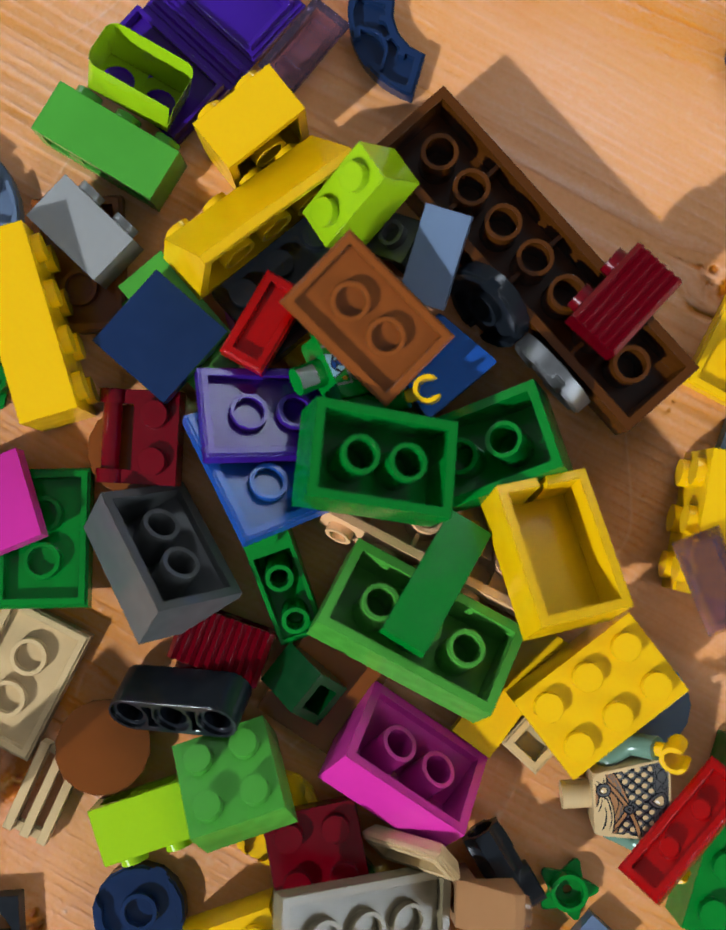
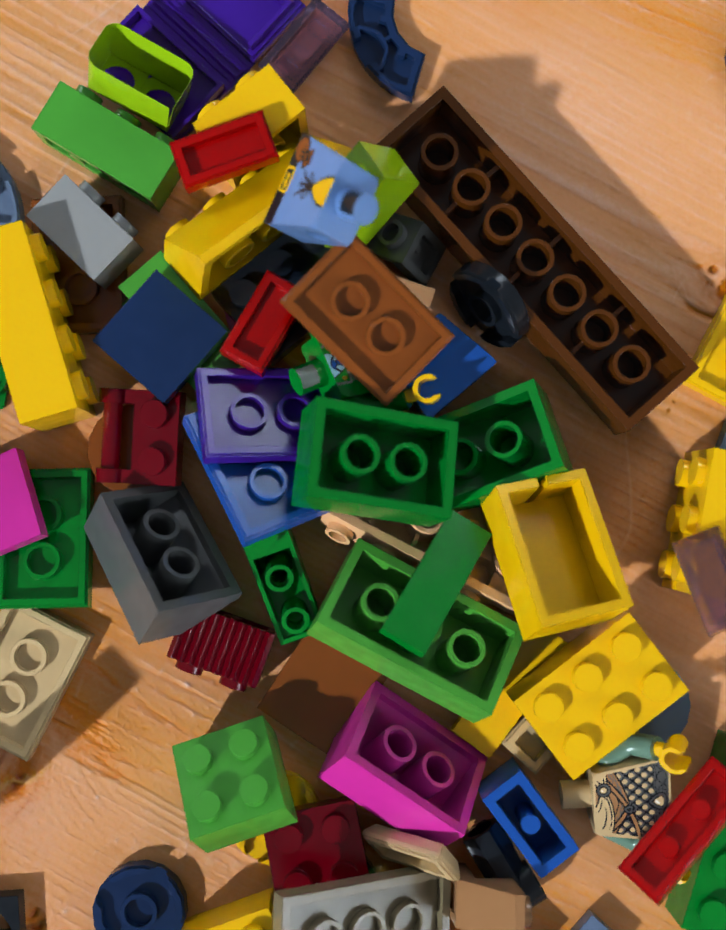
tan tile [2,738,74,846] -> none
dark orange tile [55,699,150,796] -> none
lime brick [87,773,193,868] -> none
black beam [108,665,252,737] -> none
dark green brick [261,642,347,726] -> none
sand blue tile [402,203,473,311] -> none
flat silver tile [515,333,590,413] -> none
green plate [541,858,599,920] -> none
dark red brick [564,243,683,361] -> none
none -> red tile [169,110,280,194]
none -> medium blue torso [263,133,379,247]
none -> blue brick [478,757,580,879]

